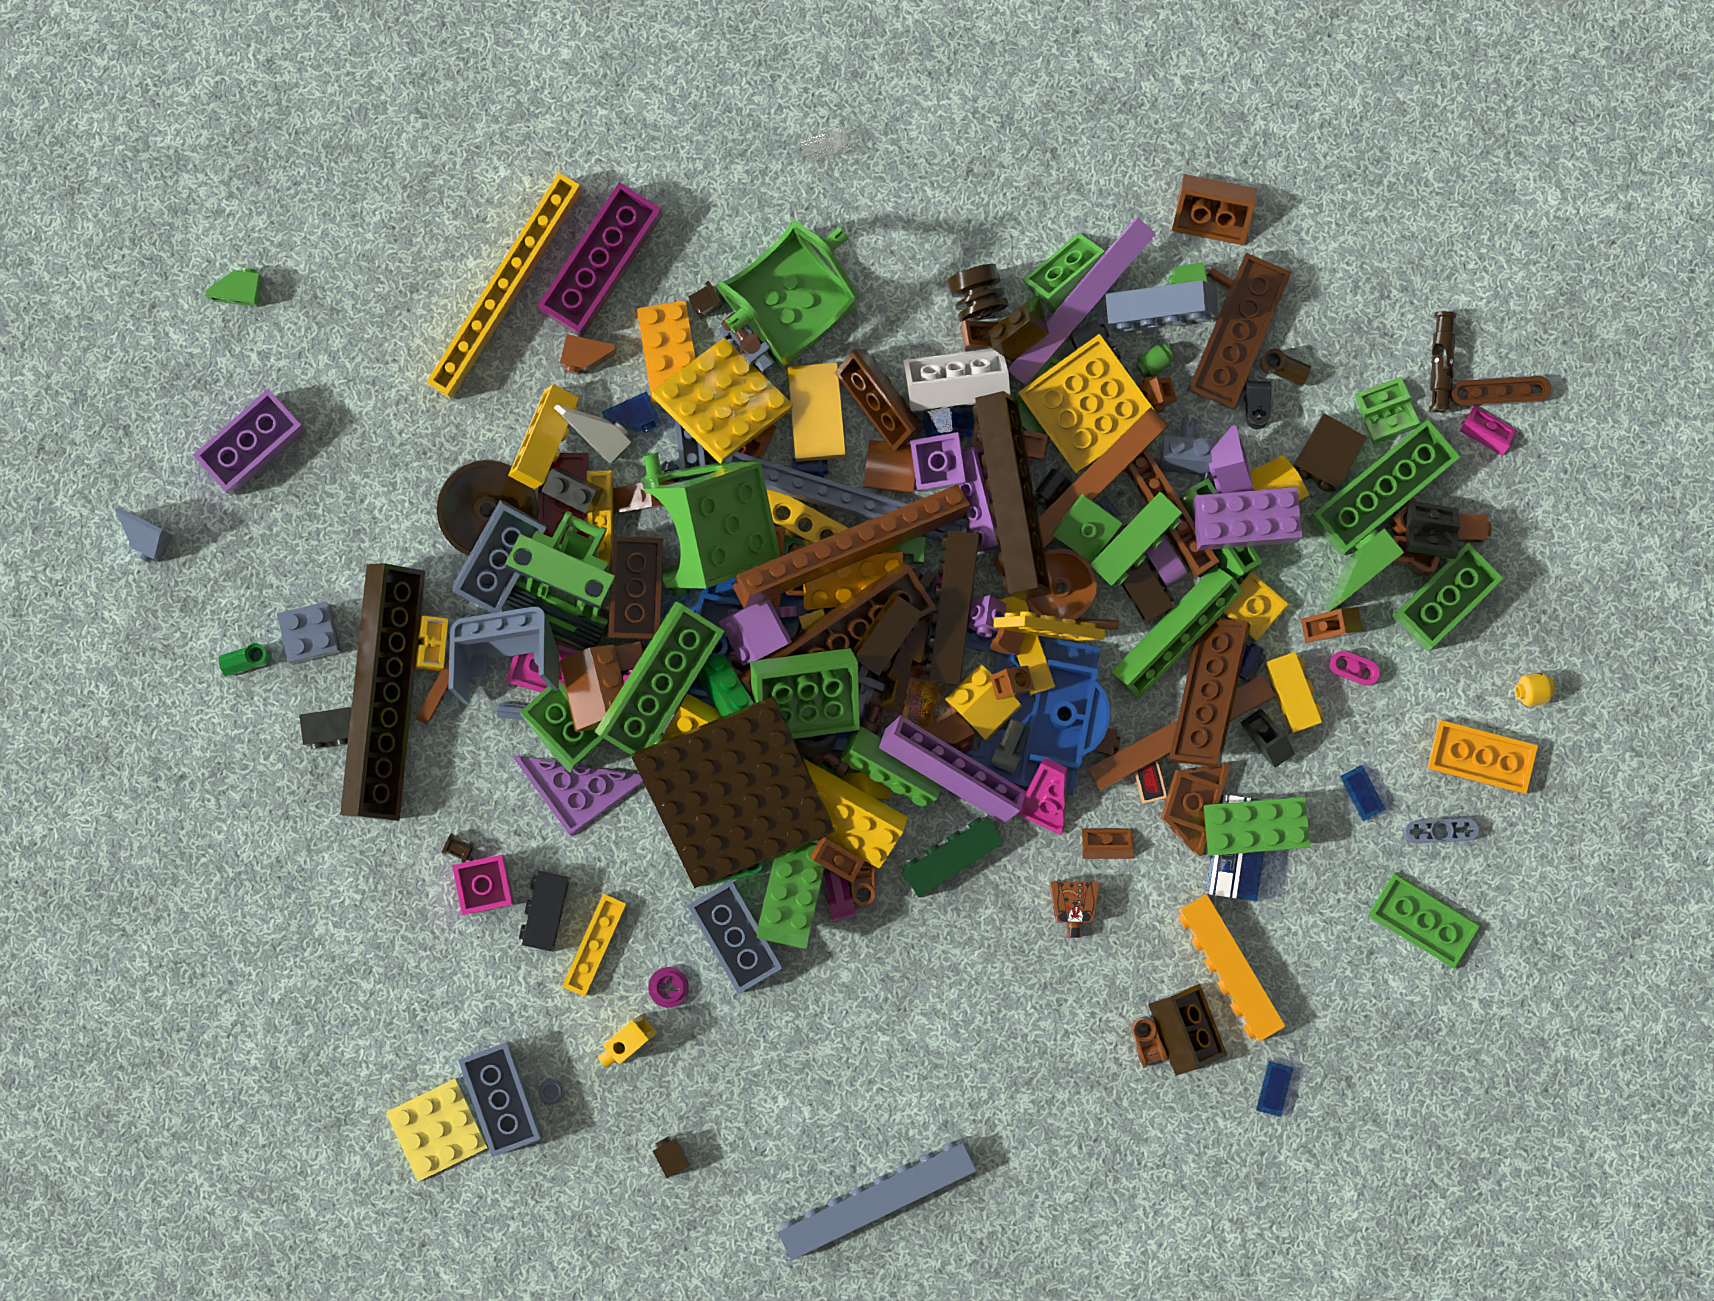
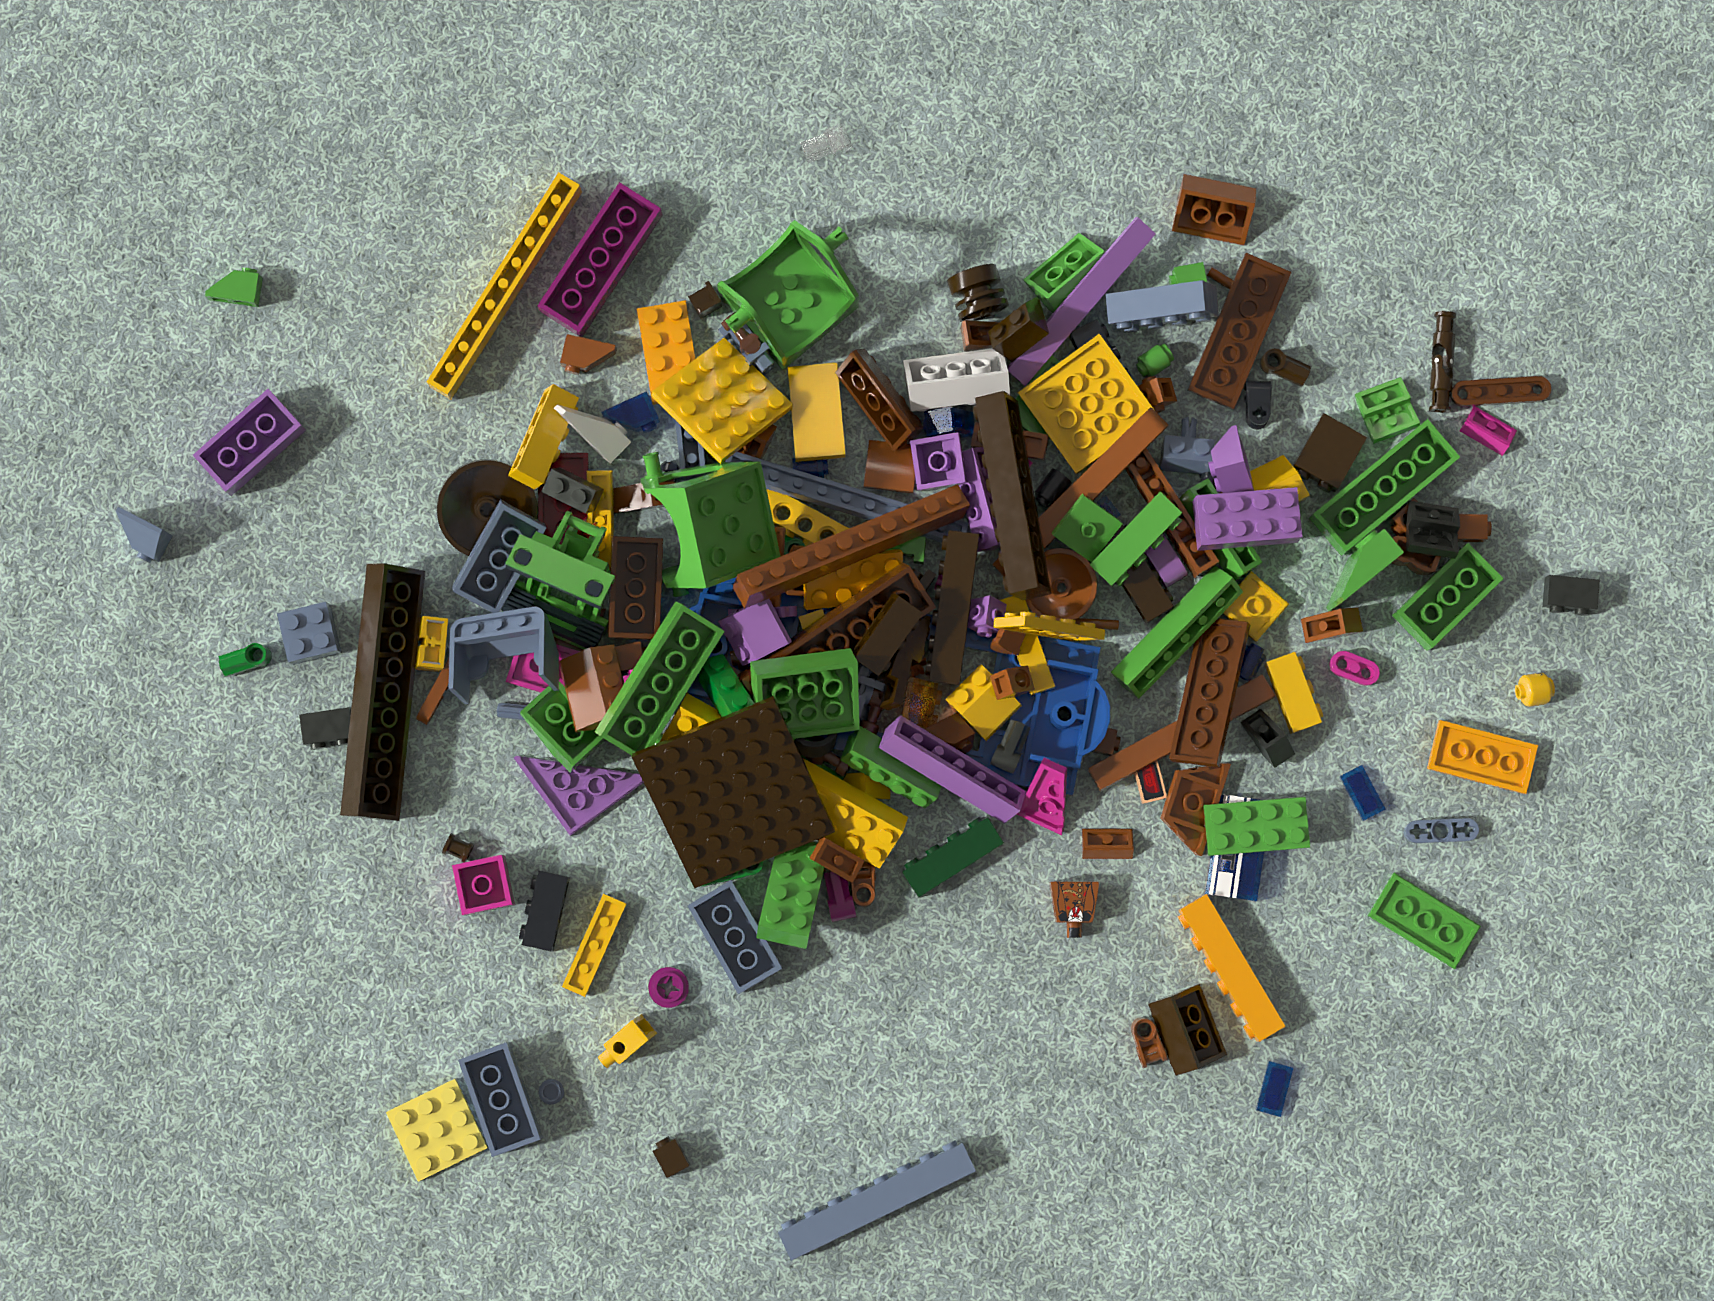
none -> pearl dark grey brick [1542,575,1600,616]

